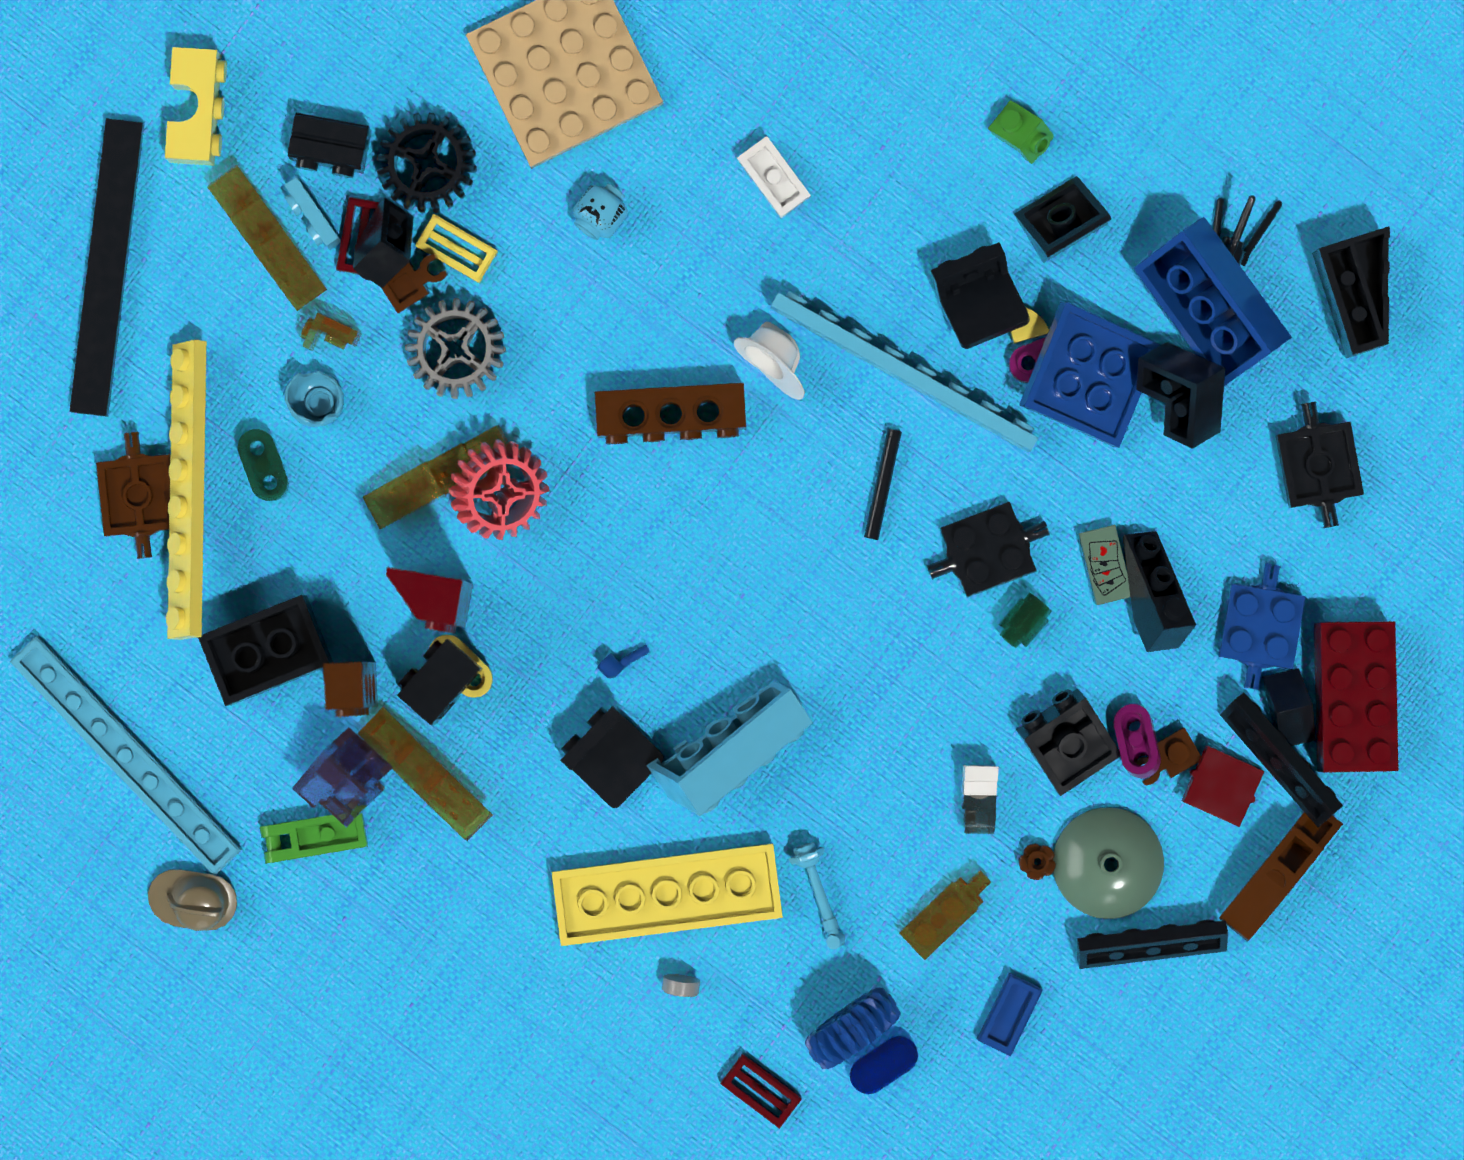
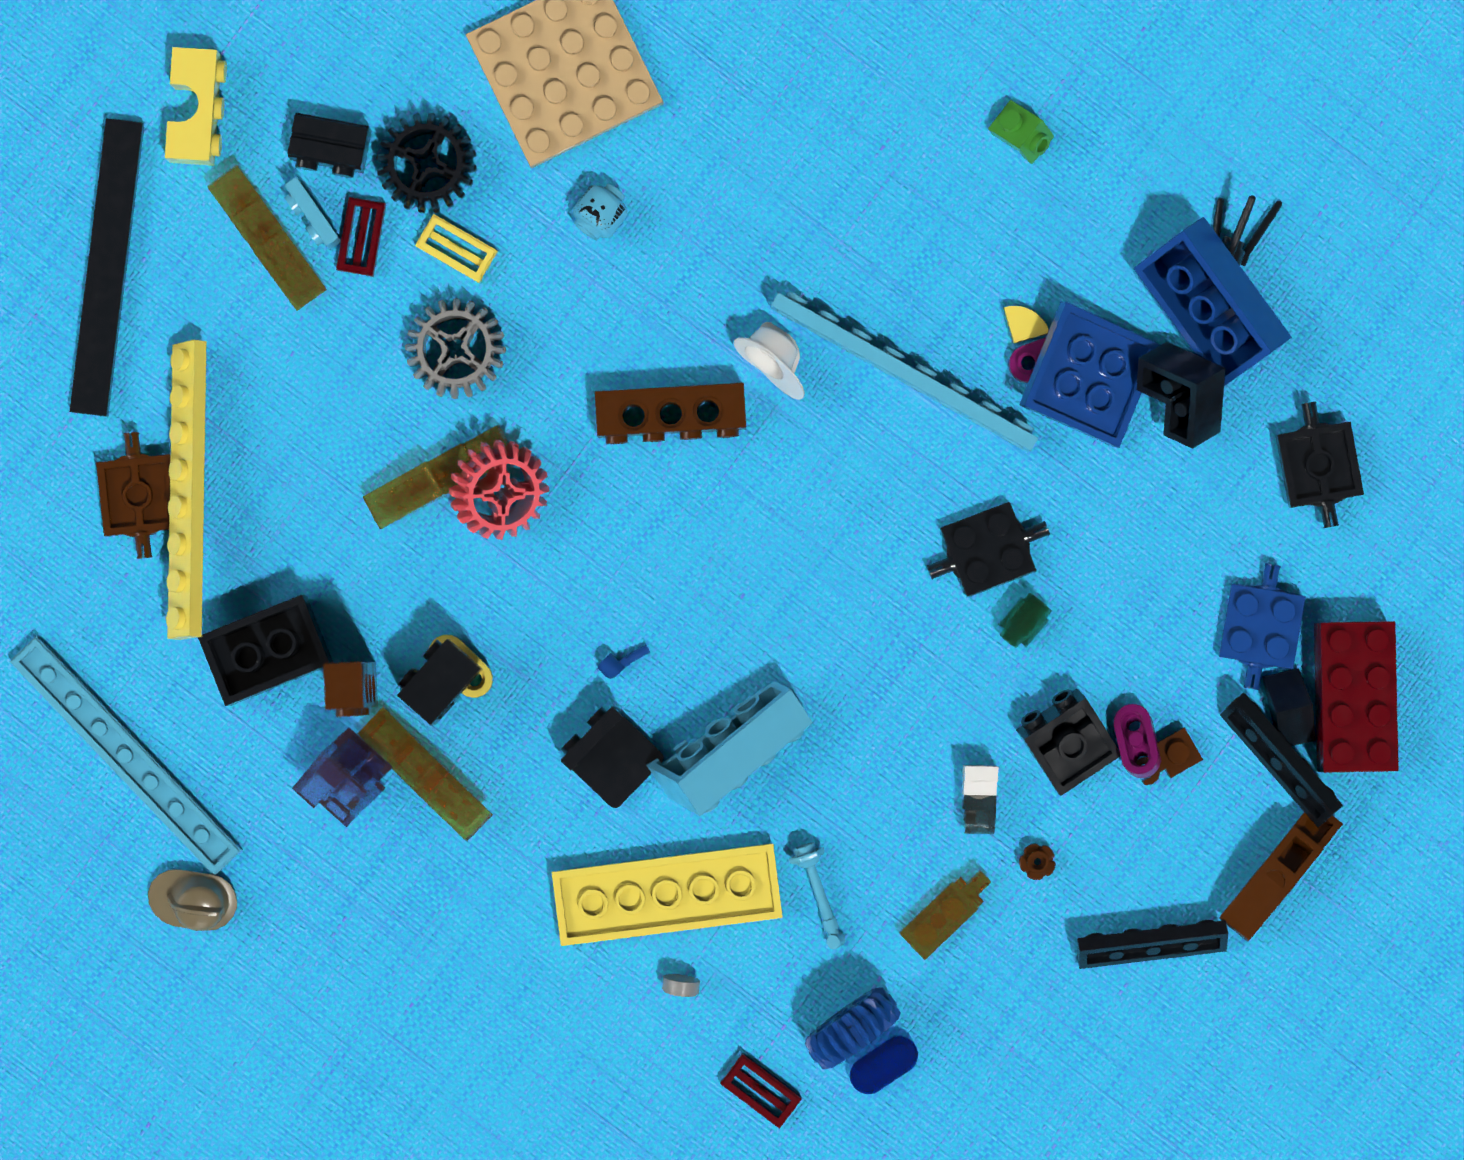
clear green plate [238,429,289,502] -> none
bright green plate [260,810,368,864] -> none
medium azure hair [285,371,344,427] -> none
clear orange bracket [300,313,362,352] -> none
black slope [353,197,414,288] -> none
reddish brown plate [382,254,449,313] -> none
dark red slope [386,567,473,634] -> none
white plate [737,136,811,218] -> none
black bar [864,429,902,540] -> none
black bracket [931,242,1030,349] -> none
blue tile [977,973,1043,1057] -> none
black slope [1014,176,1111,263] -> none
sand green dish [1053,807,1164,919] -> none
sand green tile [1078,525,1130,606] -> none
black slope [1123,531,1196,652] -> none
dark red piece [1181,745,1265,827] -> none
black wedge [1312,226,1390,359] -> none

